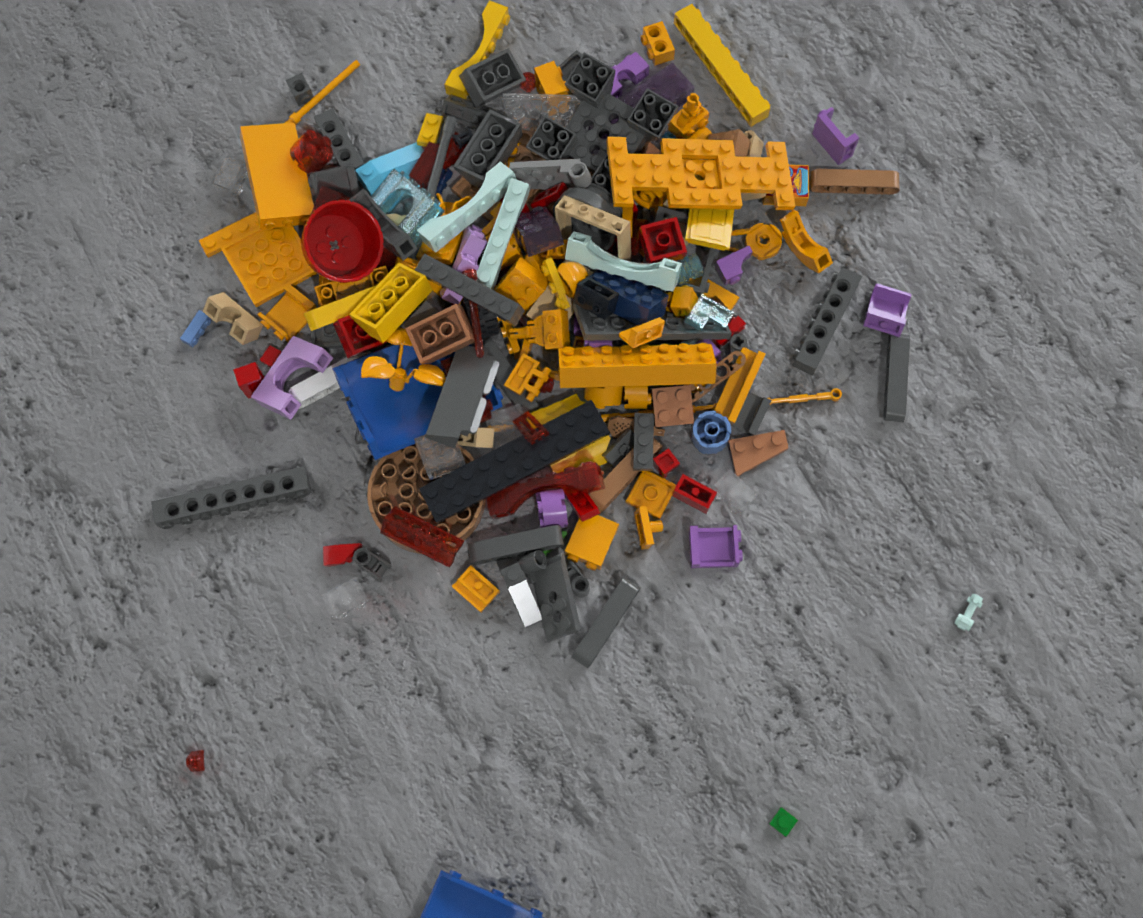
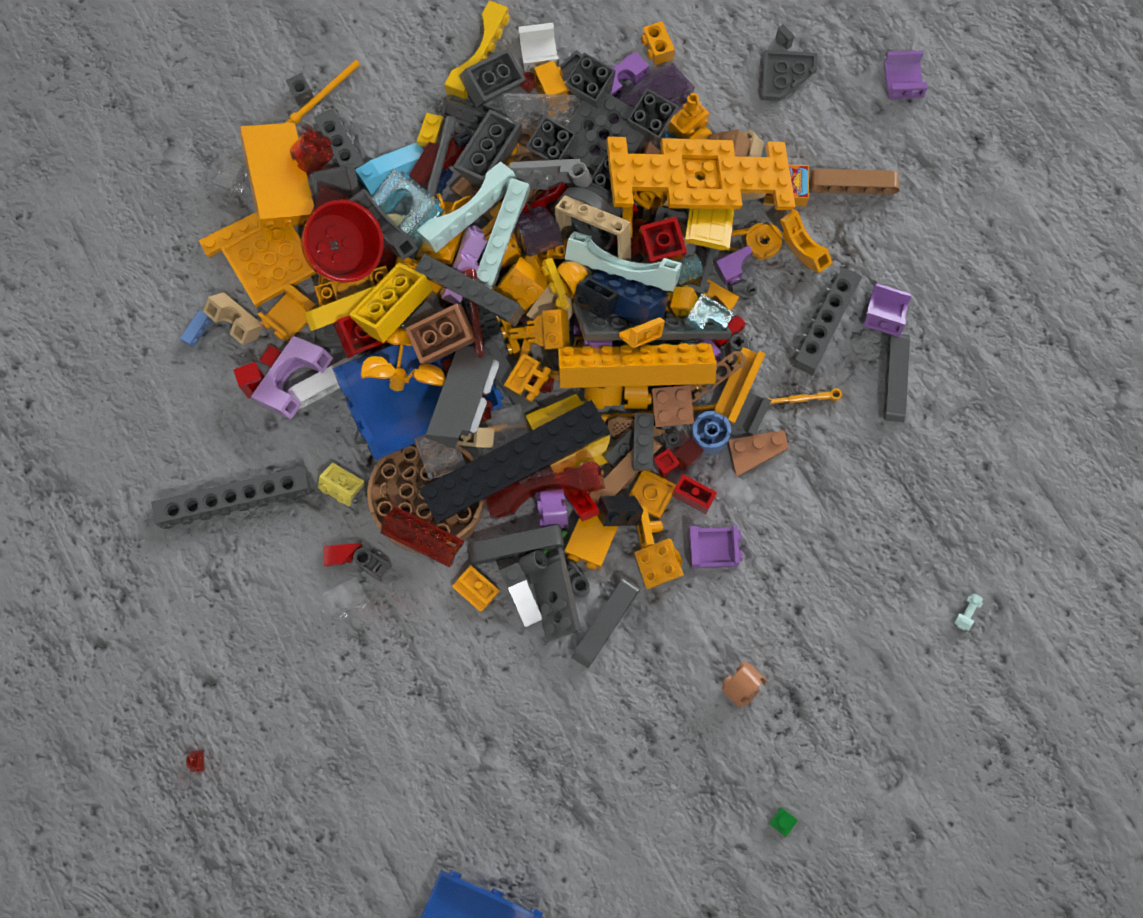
clear red tile [512,411,549,445] -> none
yellow brick [674,4,771,127] -> none
medium lavender panel [812,107,859,165] -> none
none -> light yellow bracket [318,462,364,506]
none -> white panel [518,23,559,73]
none -> black brick [597,496,644,526]
none -> light orange plate [634,538,684,589]
none -> dark grey plate [662,429,684,451]
none -> clear red brick [674,438,704,471]
none -> nougat brick [722,661,768,710]
none -> dark grey arm [729,281,758,296]
none -> dark grey plate [762,50,817,101]
none -> dark grey plate [776,24,794,50]
none -> medium lavender panel [884,50,928,99]

